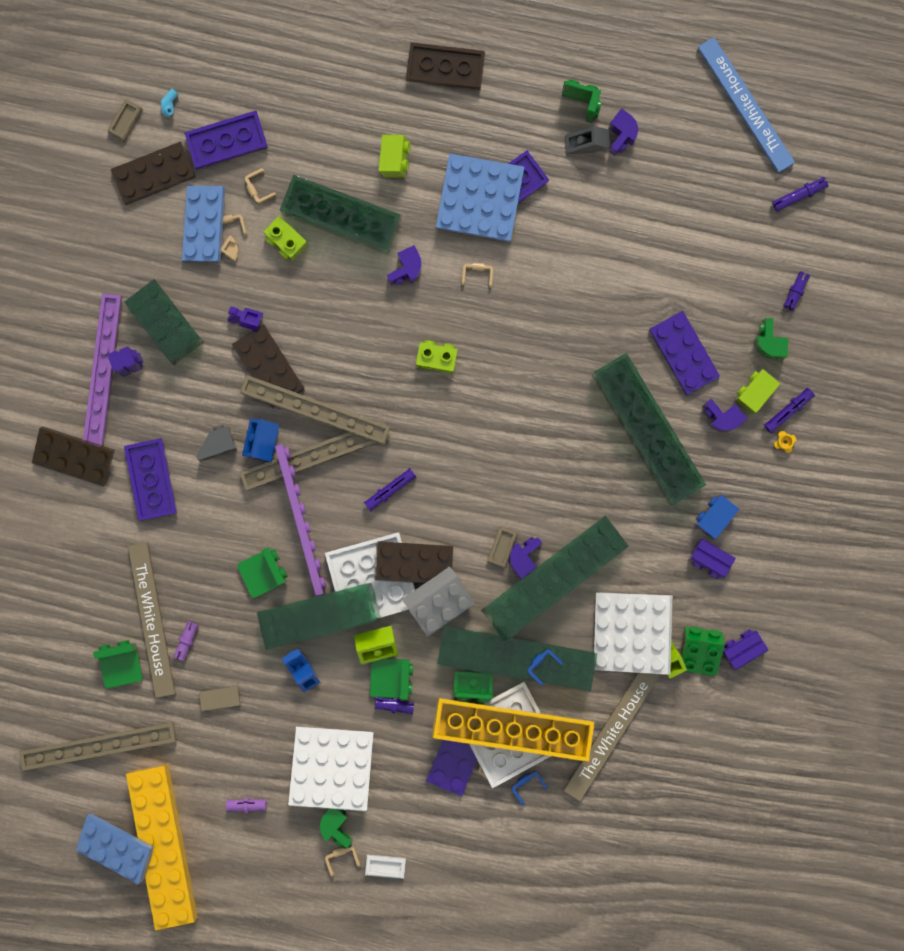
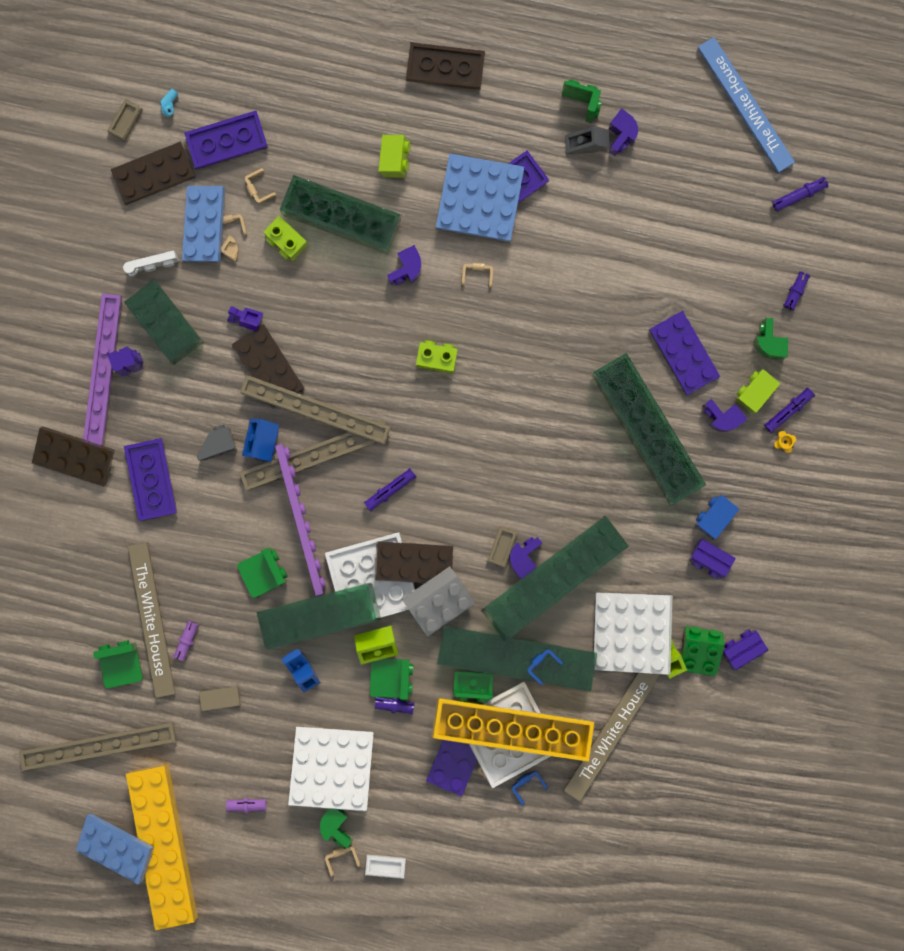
none -> white plate [123,251,179,277]

